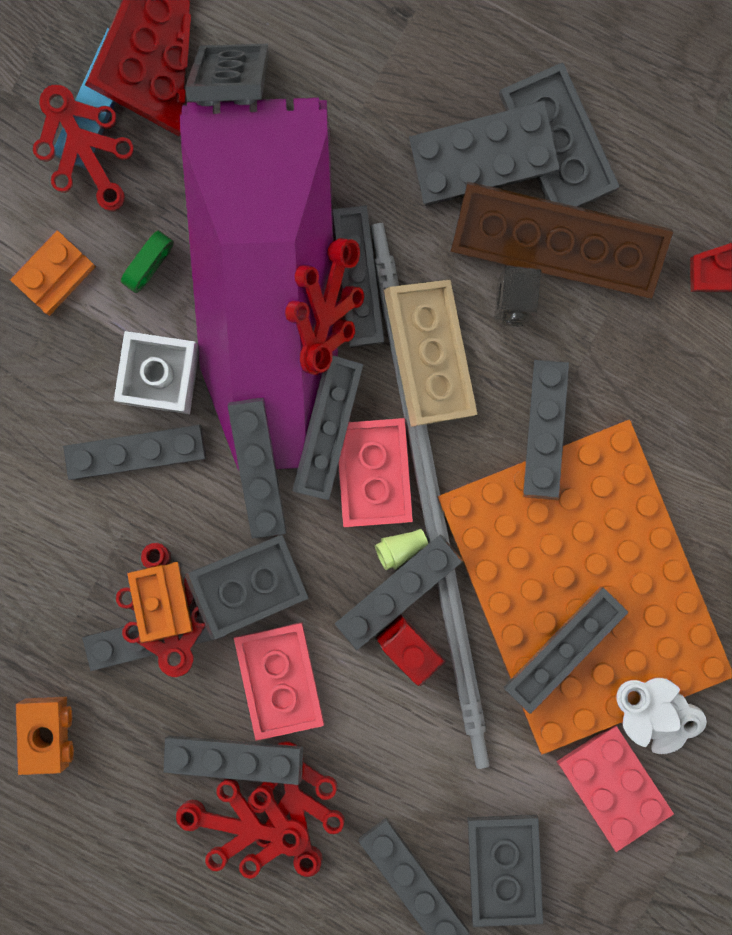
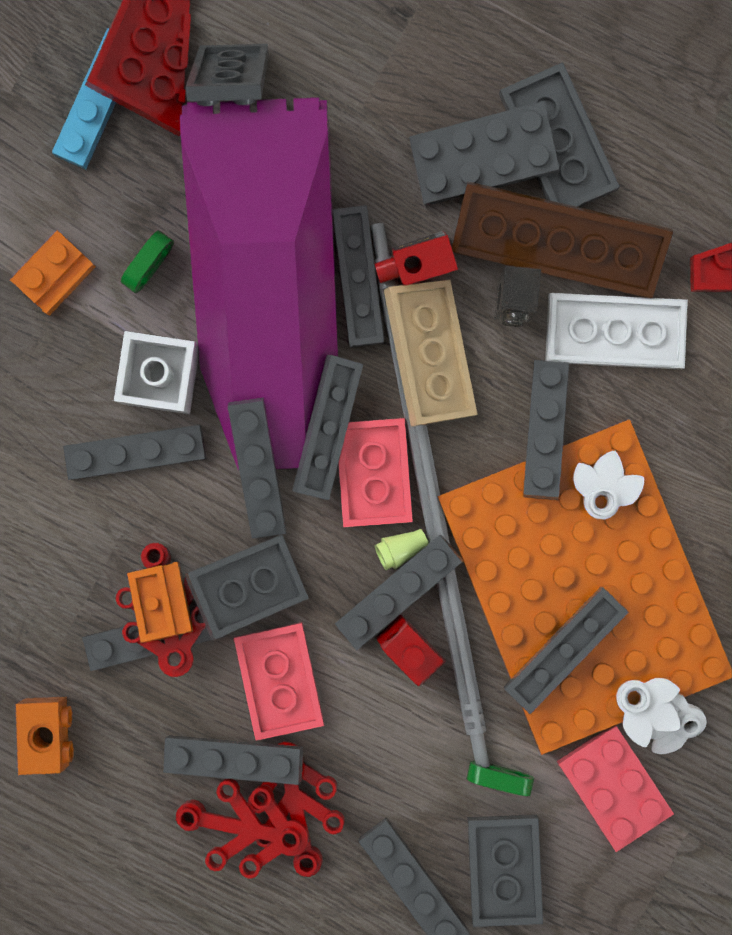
red plant [33,85,134,212] -> none
red plant [285,238,364,375] -> none
none -> red torso [374,231,458,286]
none -> green beam [466,761,535,796]
none -> white tile [545,293,688,370]
none -> white plate [573,451,644,519]

